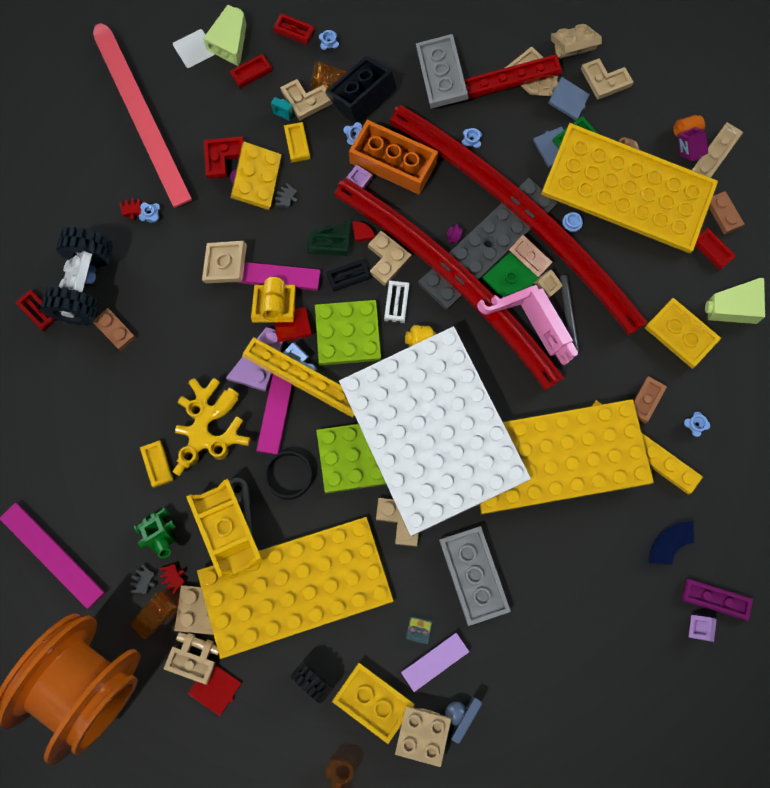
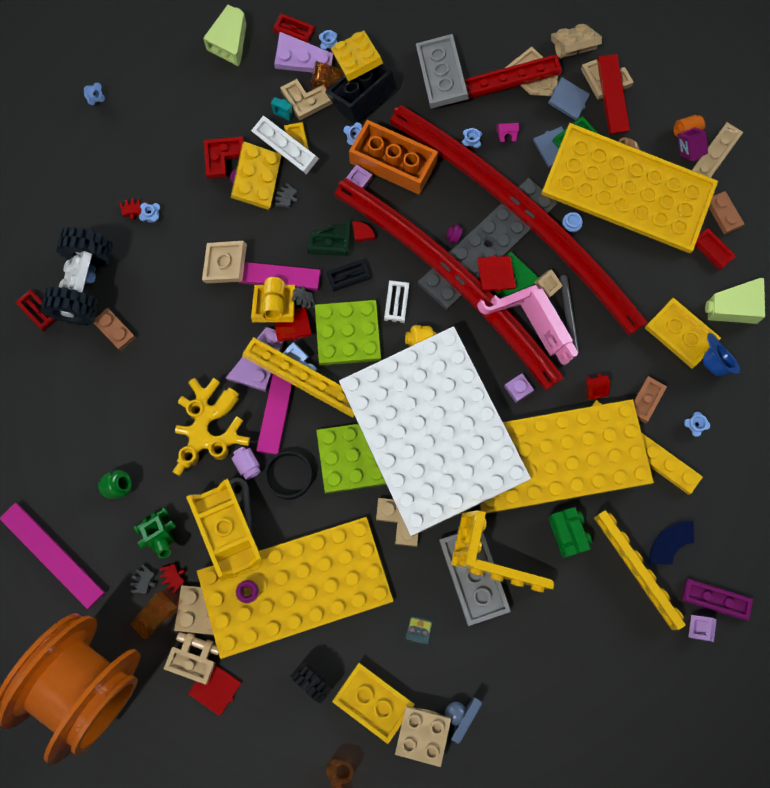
coral piece [93,23,192,208] -> none
yellow tile [140,440,174,488] -> none
white sticker [173,29,215,68] -> none
red tile [230,54,273,89] -> none
tan plate [368,231,411,286] -> none
lavender tile [401,633,469,692] -> none
nougat plate [509,235,553,277] -> none
none -> light blue plate [84,83,105,105]
none -> green head [98,470,132,499]
none -> lavender brick [231,447,261,480]
none -> magenta plate [236,580,259,603]
none -> white plate [251,116,318,174]
none -> lavender wing [274,32,334,74]
none -> dark grey piece [291,286,315,309]
none -> yellow plate [331,30,383,82]
none -> yellow bracket [451,510,554,593]
none -> red piece [477,255,516,292]
none -> dark pink tile [496,123,519,142]
none -> lavender plate [504,374,534,403]
none -> green brick [548,507,592,559]
none -> red tile [586,374,610,400]
none -> yellow plate [594,510,686,630]
none -> red tile [597,54,630,135]
none -> blue piece [703,333,740,376]

